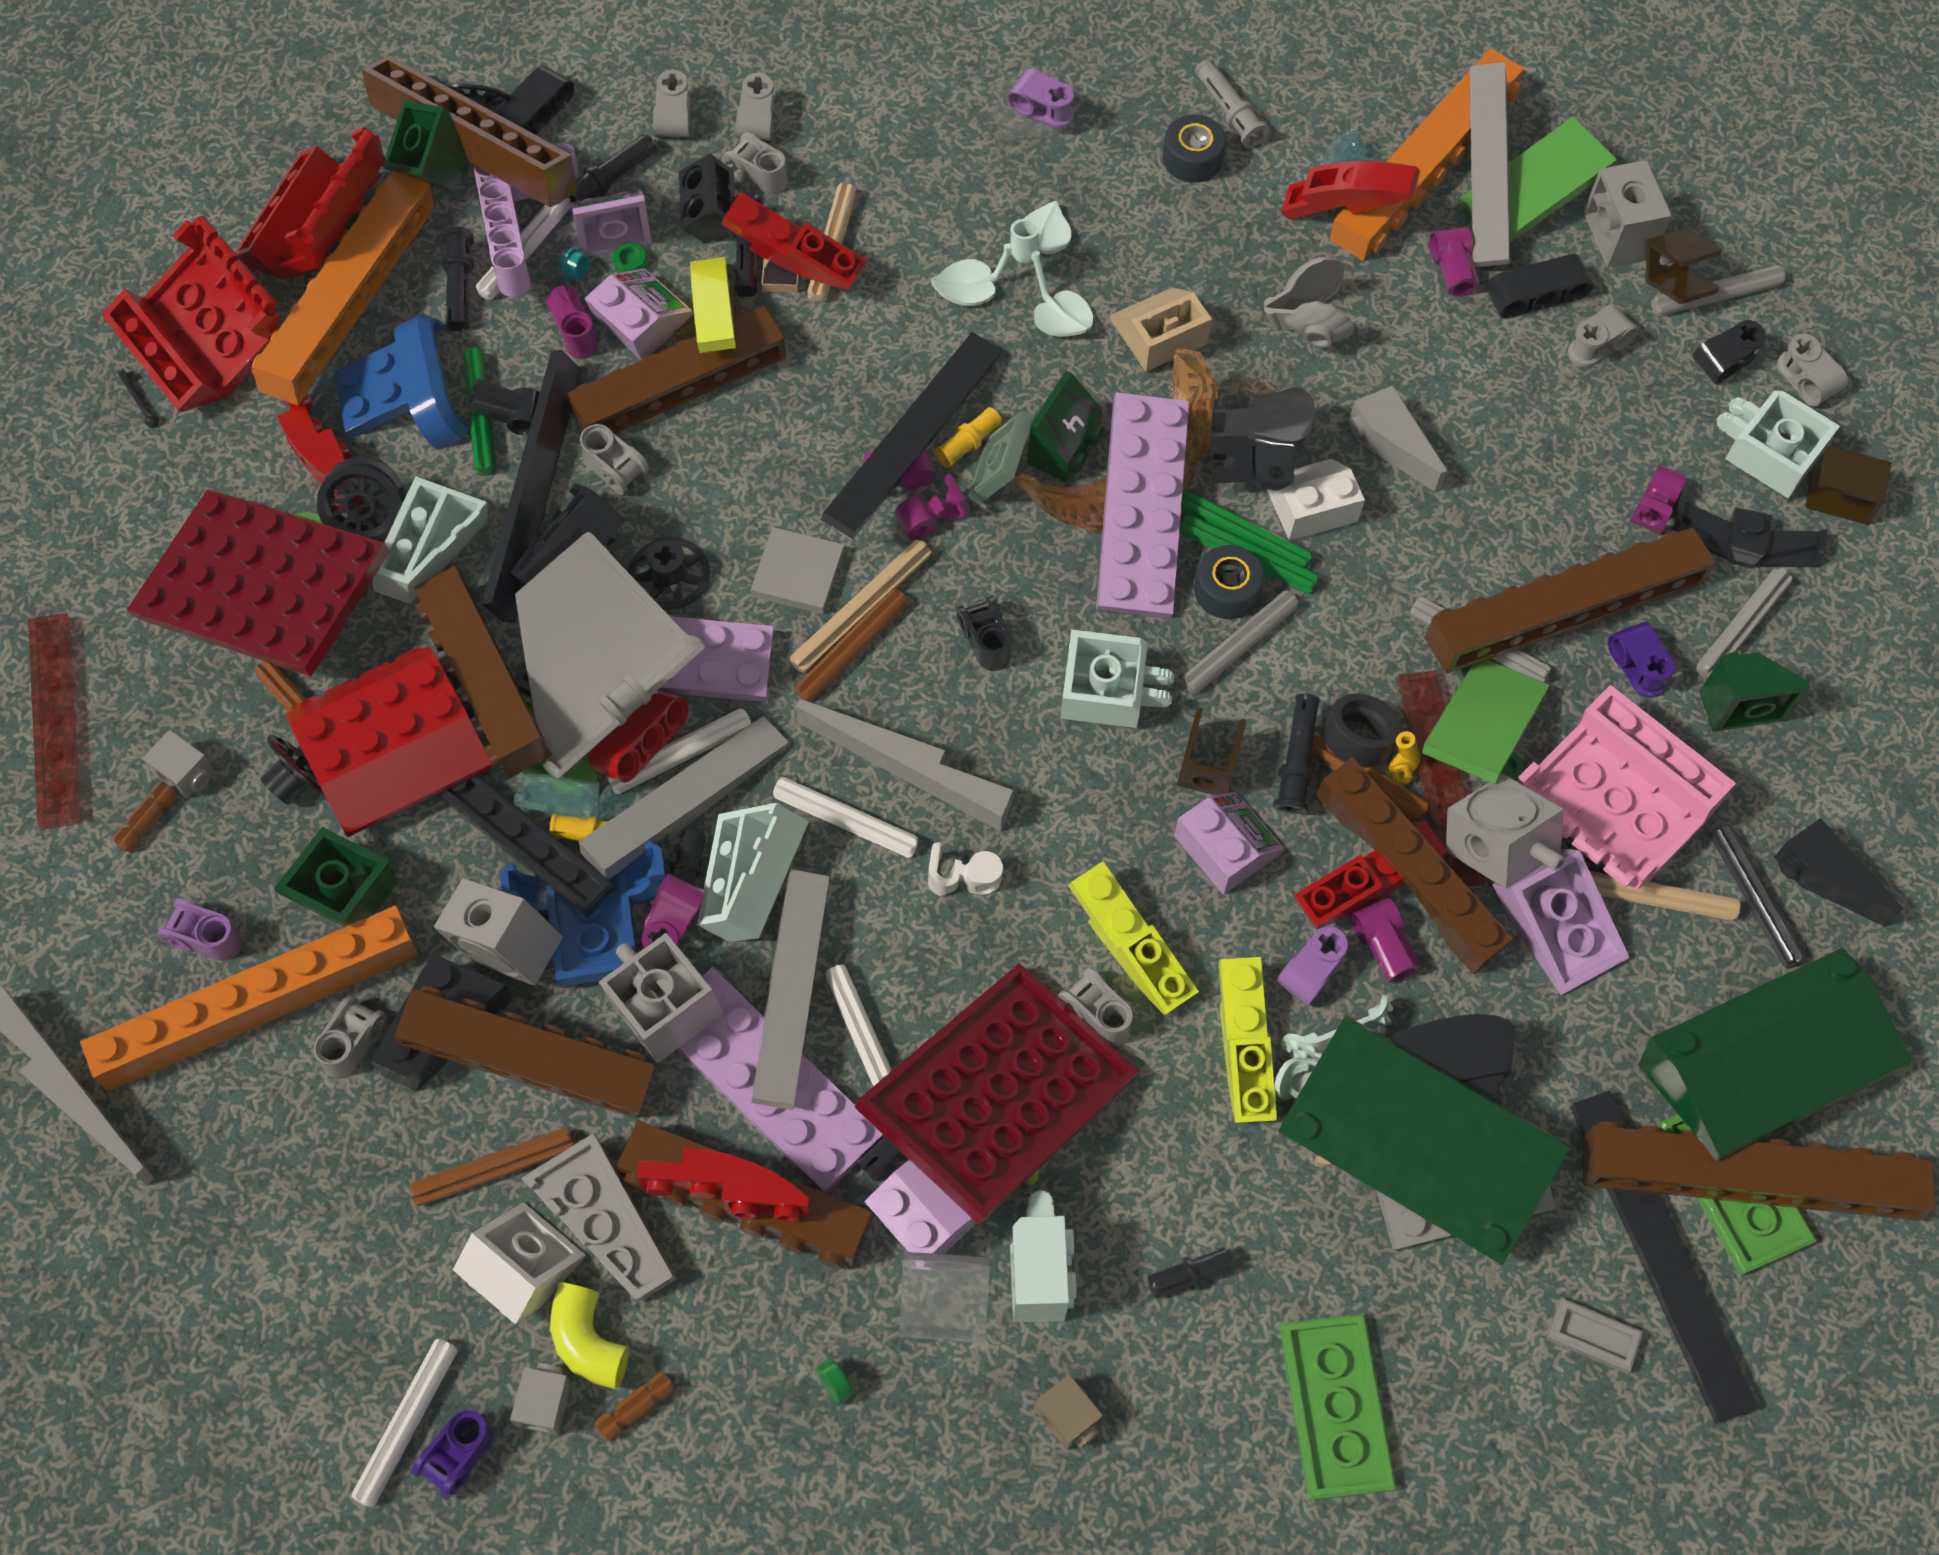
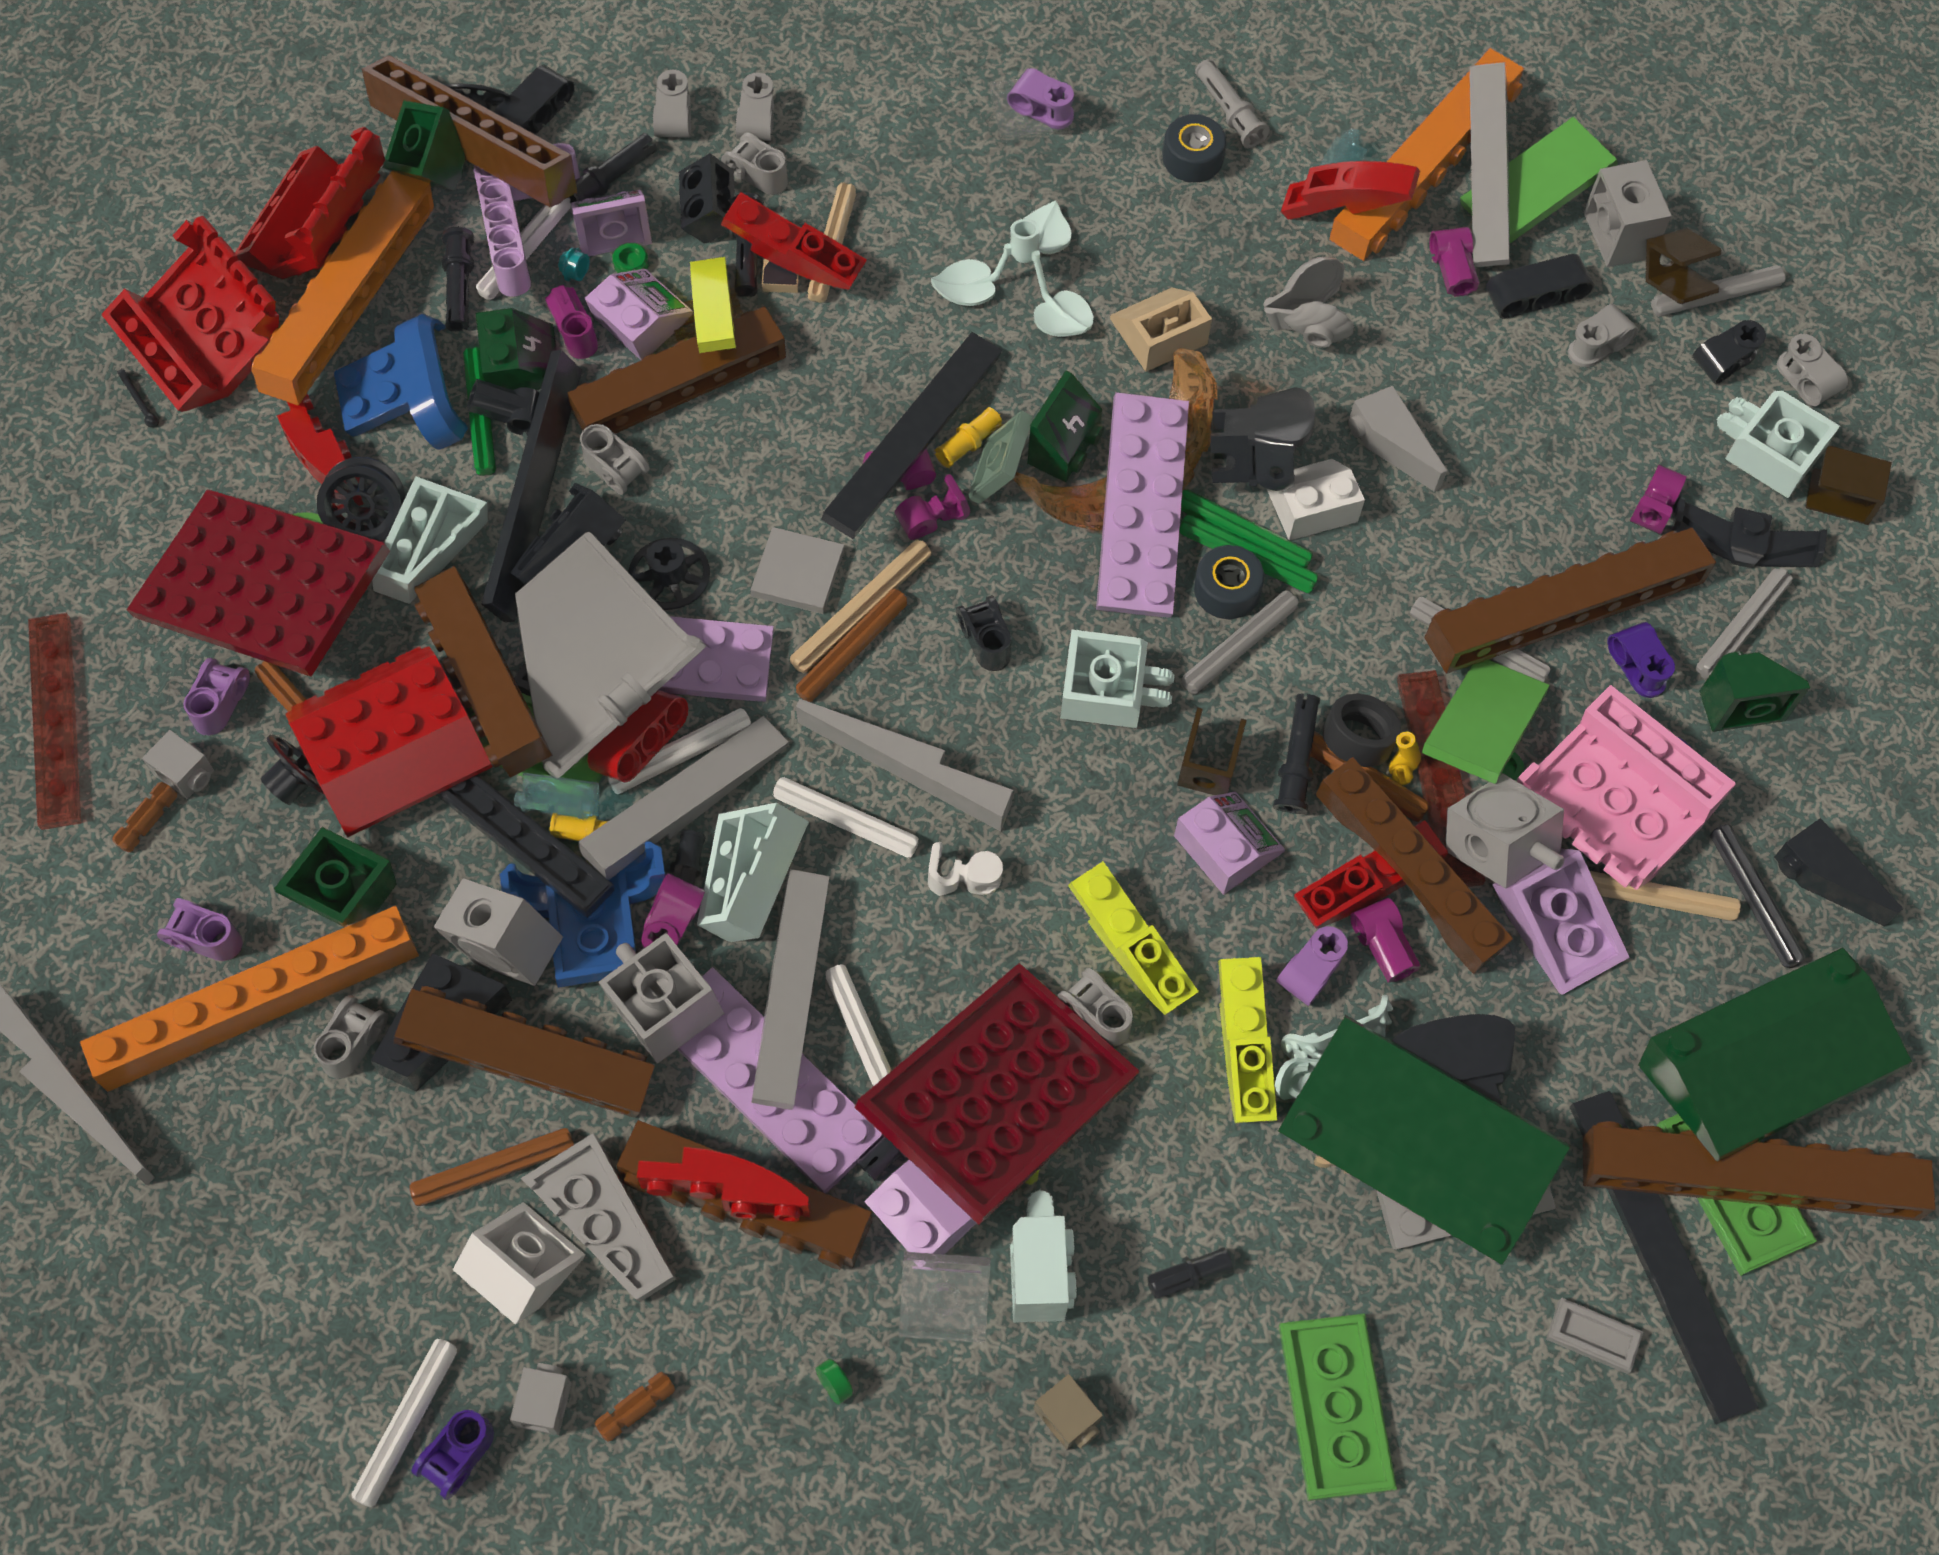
neon yellow cylinder [550,1282,630,1389] -> none
none -> medium lavender piece [183,658,250,736]
none -> dark green slope [476,308,557,391]

